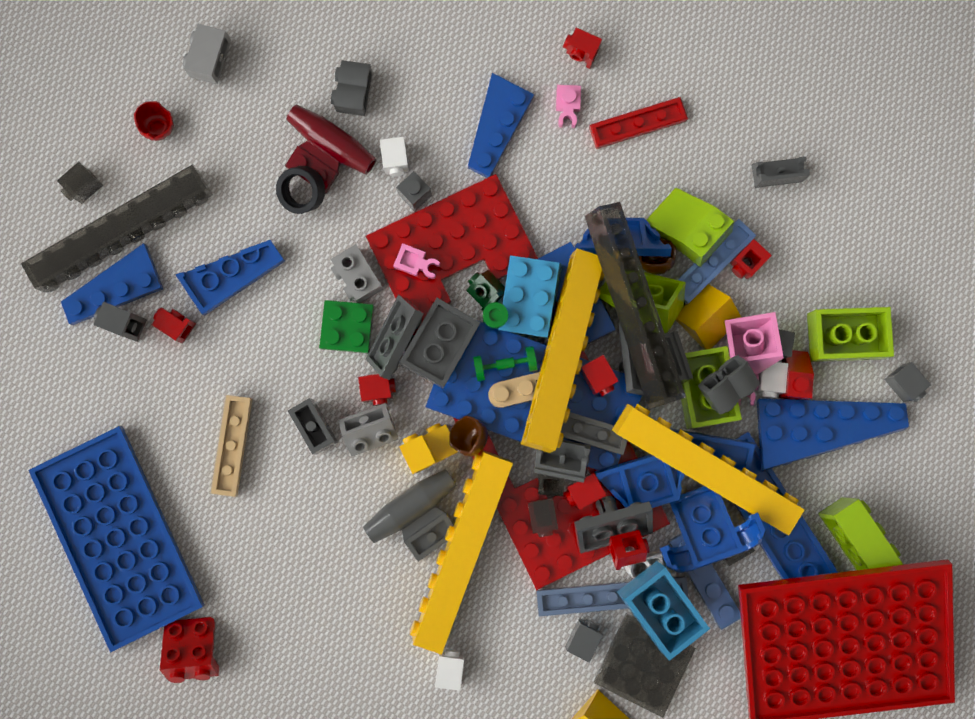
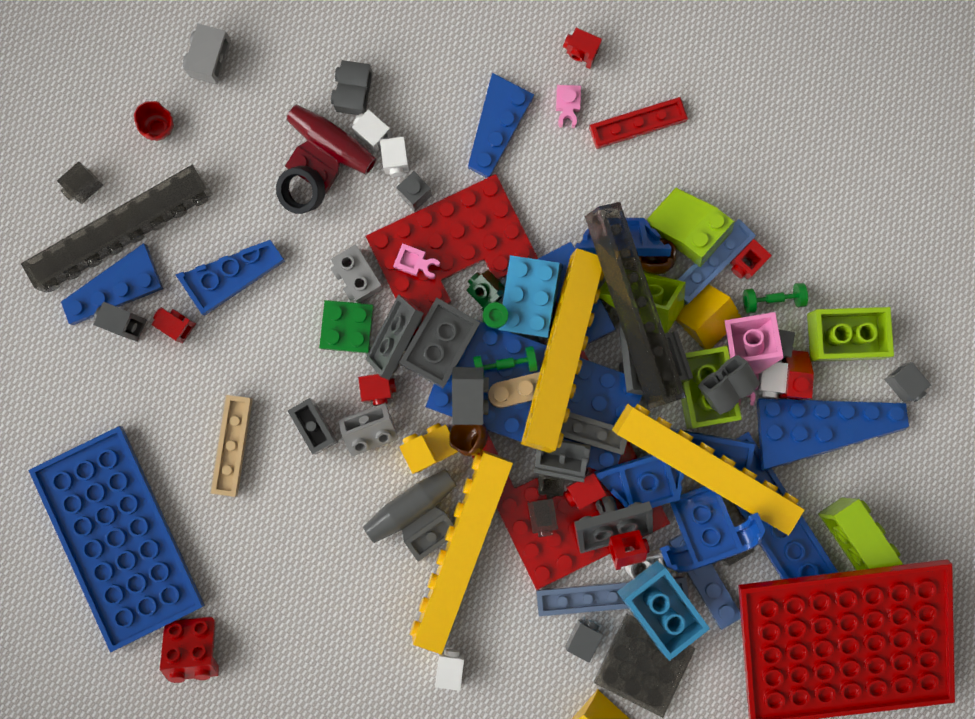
red brick [580,354,618,396] -> none
dark grey hinge [752,156,810,188] -> none
none -> white brick [352,109,392,153]
none -> dark grey brick [452,367,489,425]
none -> green wheel [743,283,808,314]

